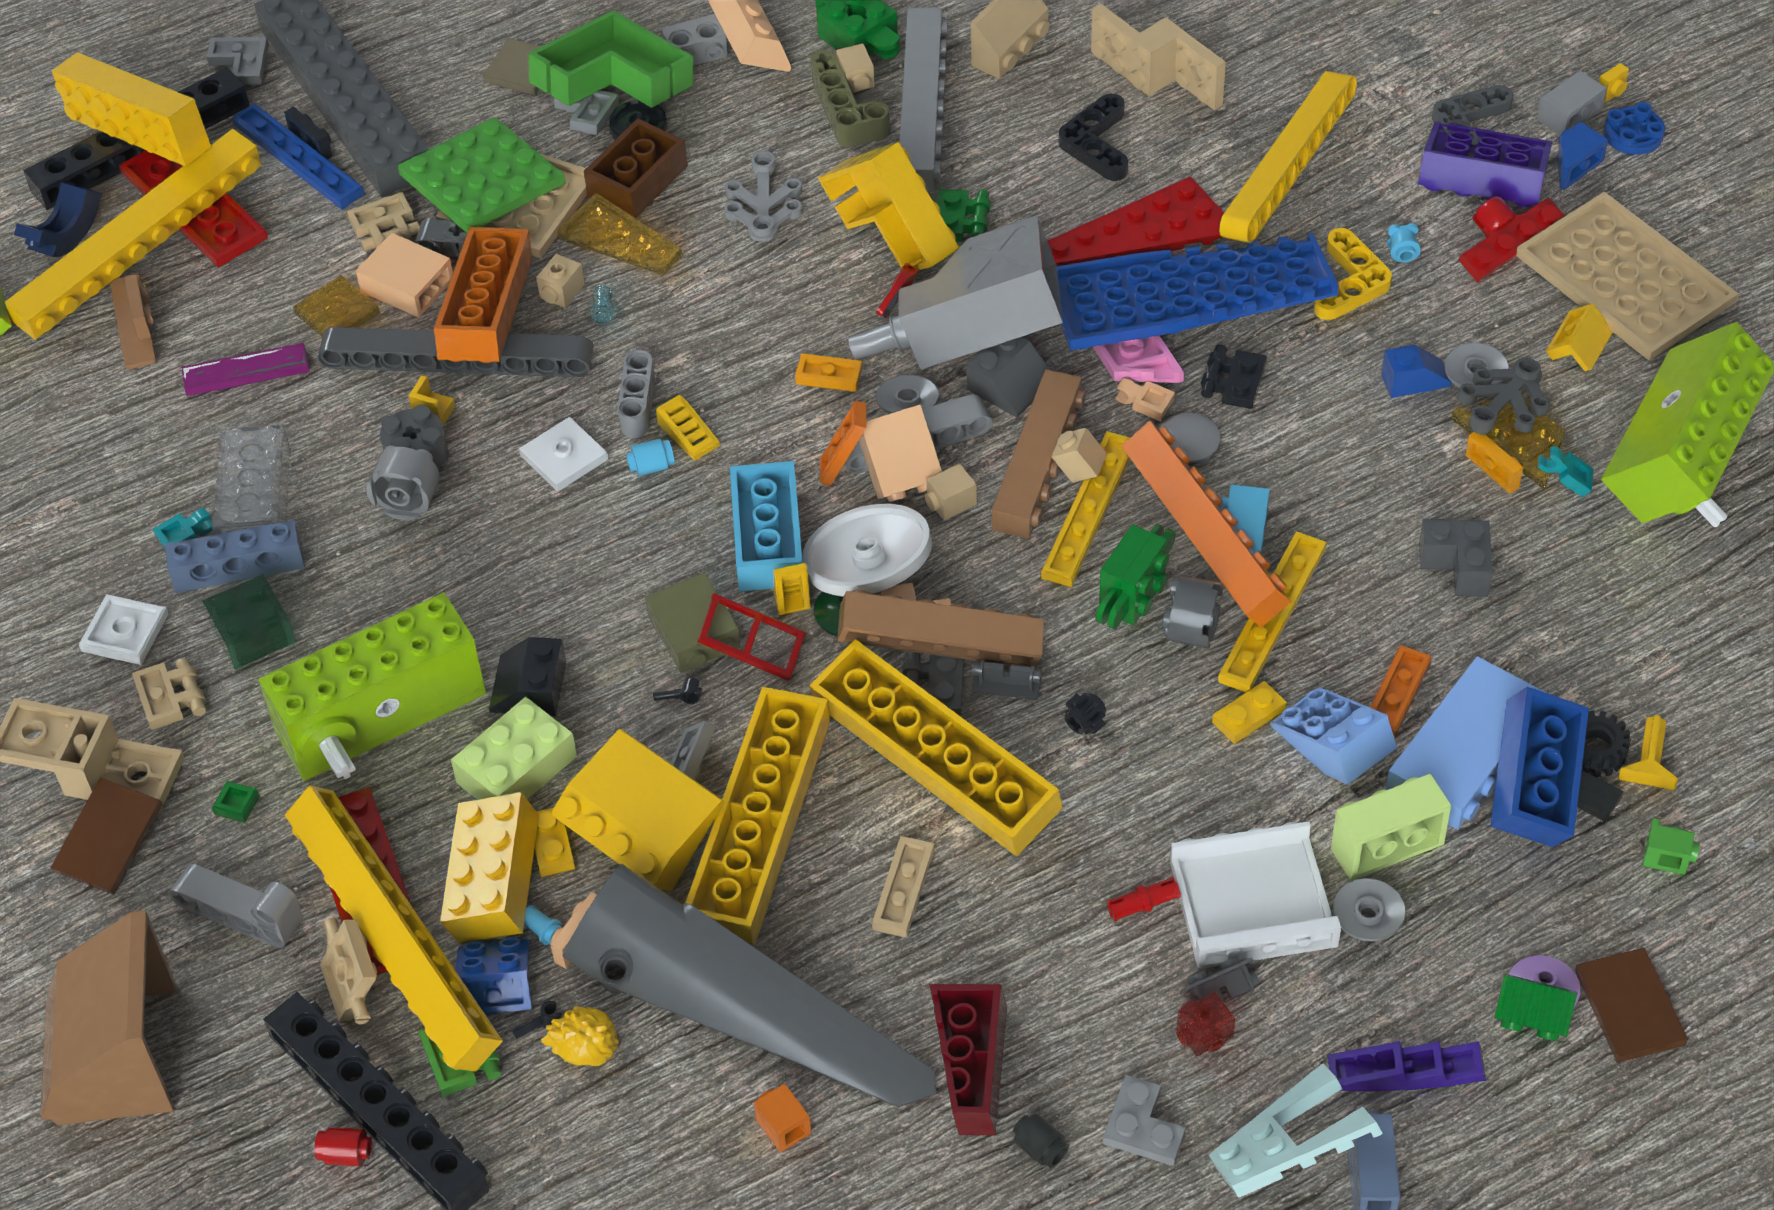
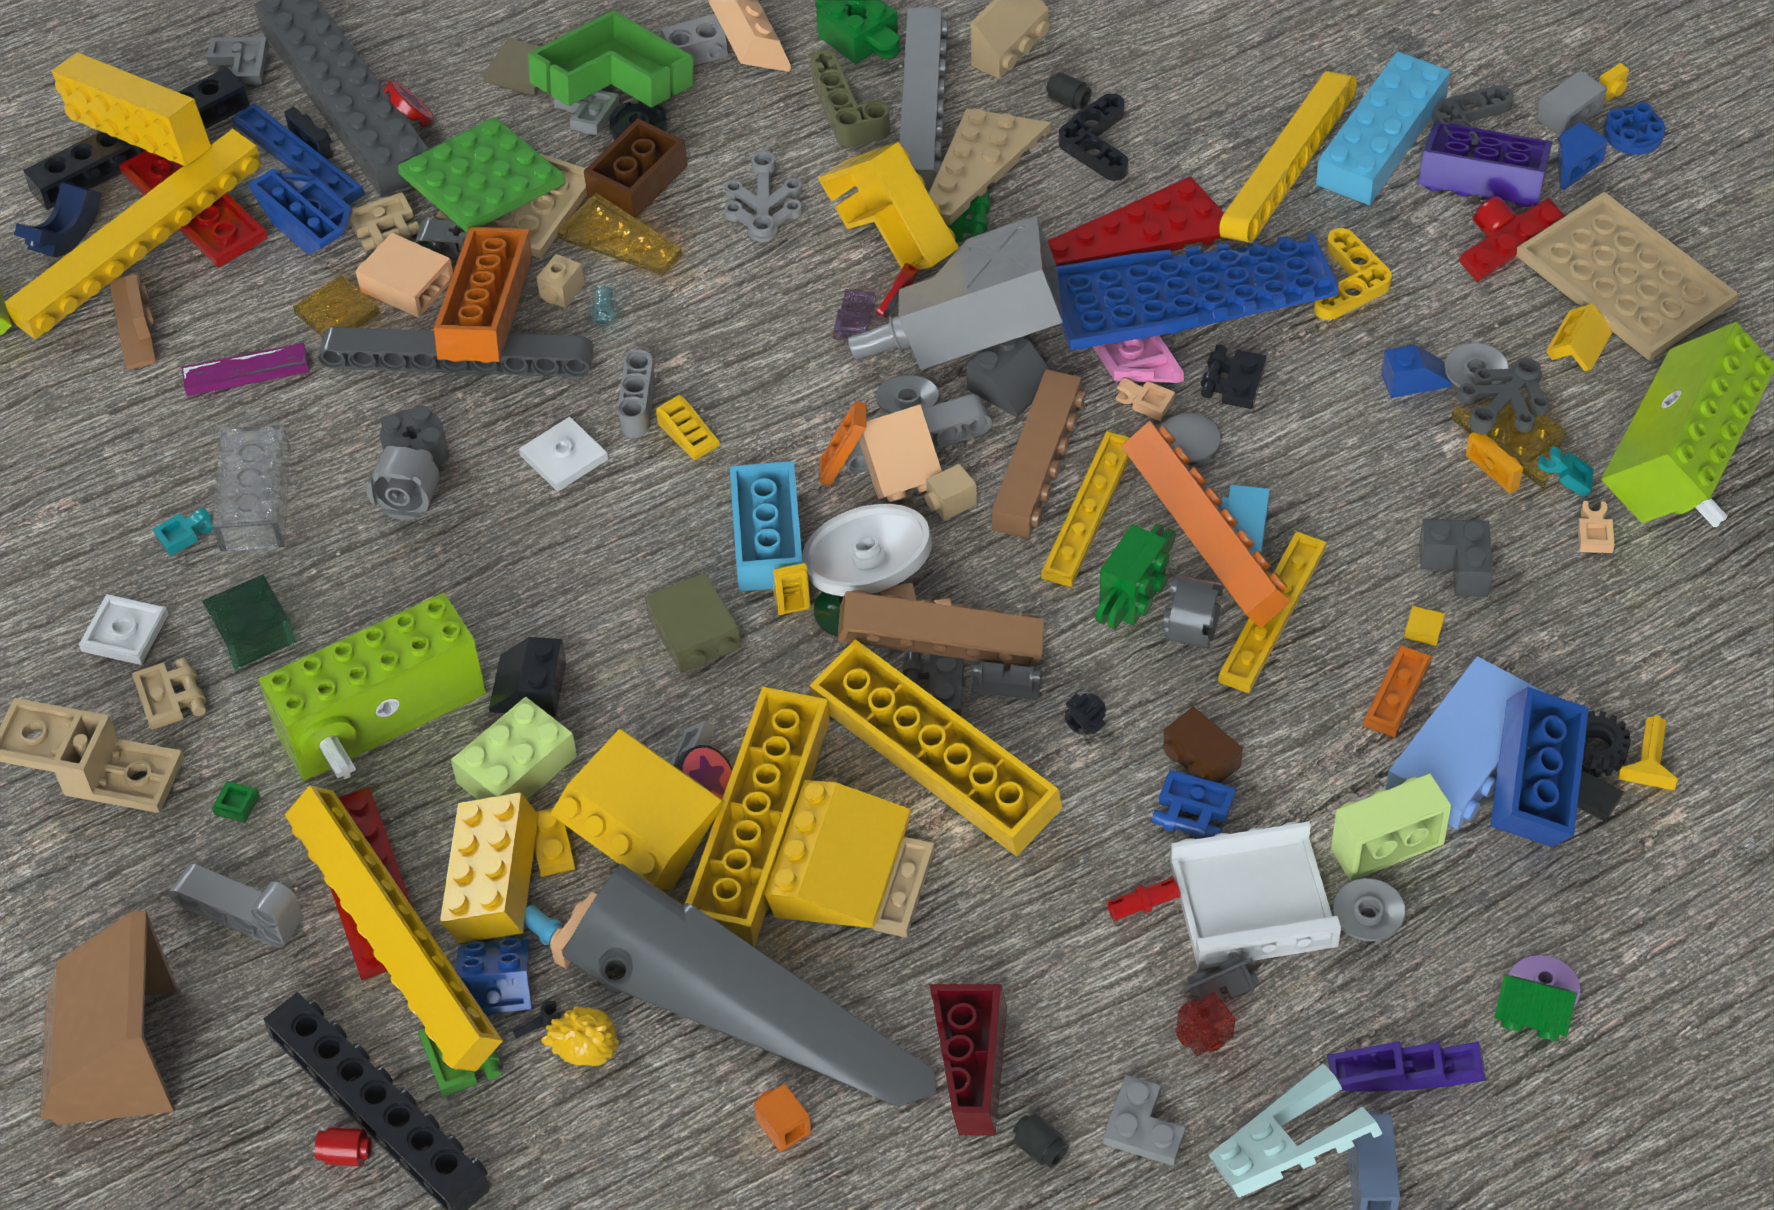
reddish brown tile [51,777,163,895] -> none
sand blue brick [165,520,305,593] -> none
tan plate [320,918,377,1025] -> none
yellow panel [408,375,456,426] -> none
medium azure brick [626,438,675,477] -> none
black hand [653,678,702,704] -> none
red window [697,593,806,681] -> none
light orange plate [795,353,863,392] -> none
tan brick [836,44,875,93] -> none
tan brick [1051,428,1107,483] -> none
tan bracket [1091,3,1226,110] -> none
yellow plate [1212,681,1287,744] -> none
light blue slope [1270,687,1397,785] -> none
medium azure brick [1387,223,1421,263] -> none
reddish brown tile [1575,948,1688,1063] -> none
bright green brick [1643,818,1700,875] -> none
none -> blue wedge [248,169,353,254]
none -> red tile [383,80,434,127]
none -> tile [674,745,733,799]
none -> yellow slope [764,780,911,928]
none -> clear purple slope [832,289,876,341]
none -> tan wing [929,108,1051,225]
none -> pearl dark grey brick [1046,72,1092,109]
none -> blue plate [1151,770,1236,839]
none -> reddish brown brick [1163,706,1243,783]
none -> medium azure brick [1316,51,1450,206]
none -> yellow tile [1404,606,1445,646]
none -> light nougat plate [1578,501,1614,553]

